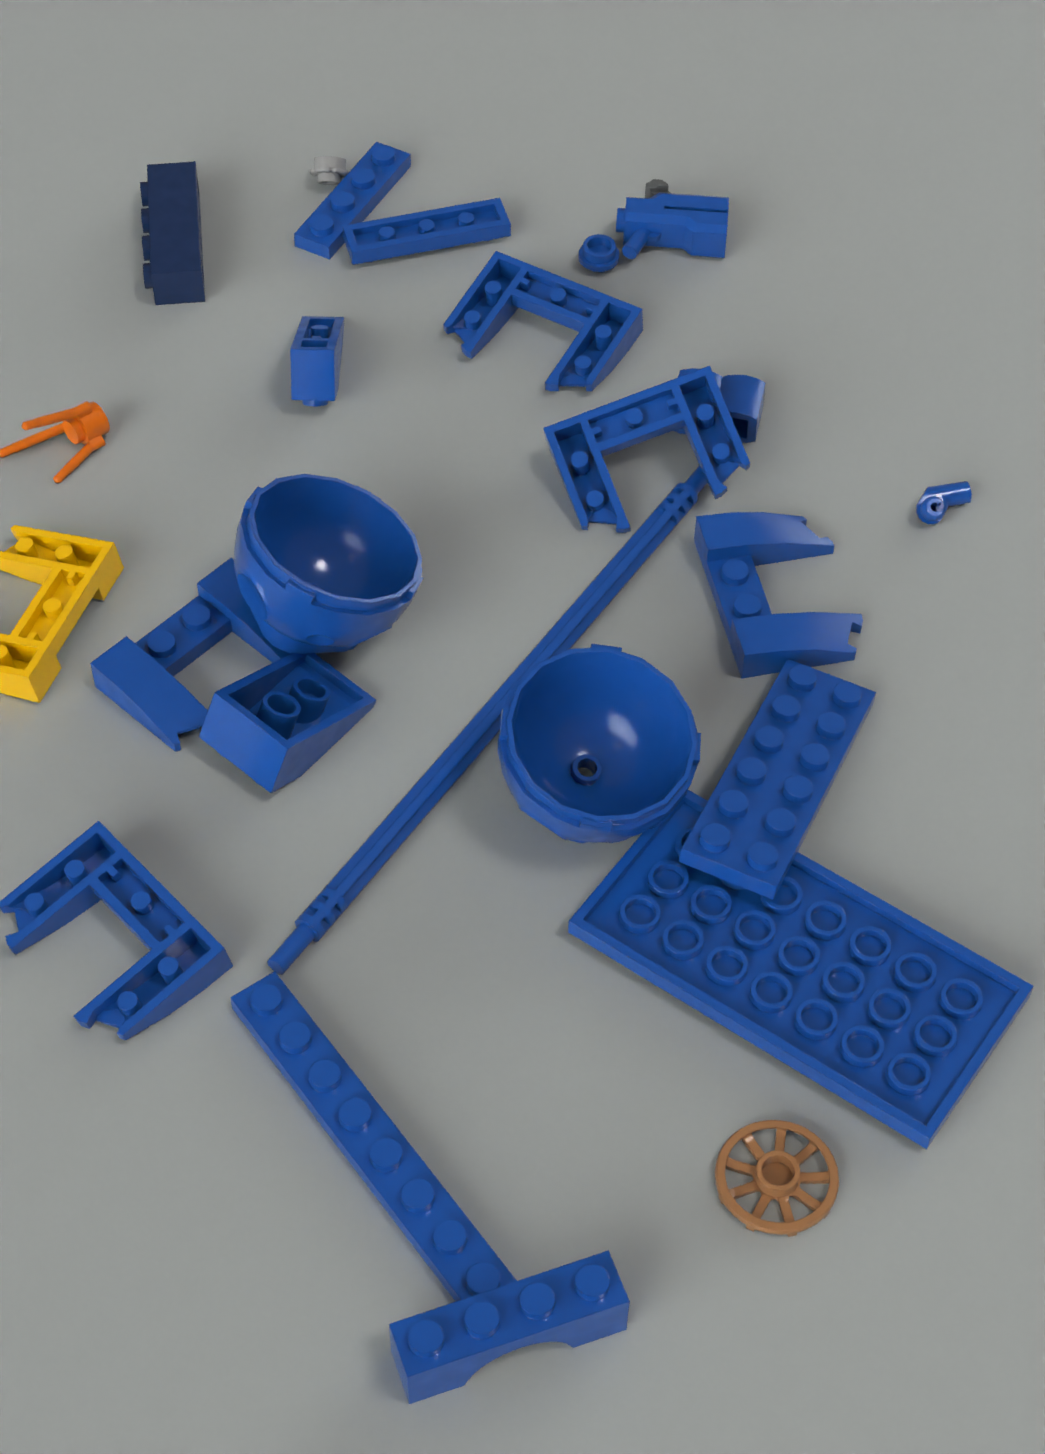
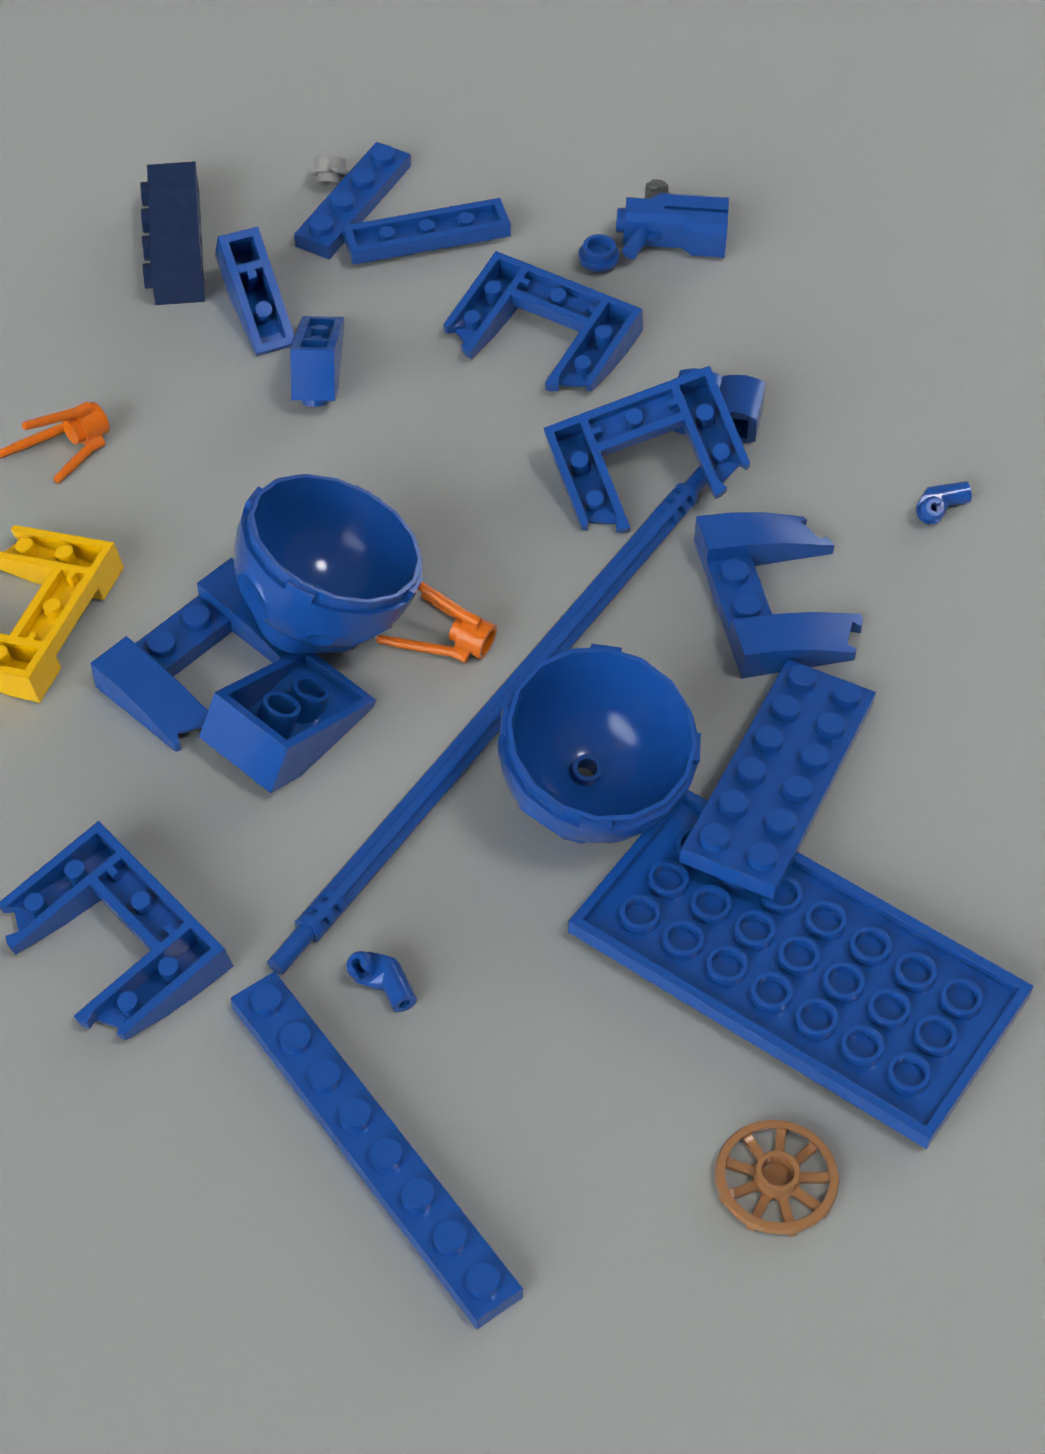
blue arch [389,1250,630,1404] -> none
none -> blue slope [215,226,295,356]
none -> blue arm [346,951,417,1012]
none -> orange plant [376,582,497,664]

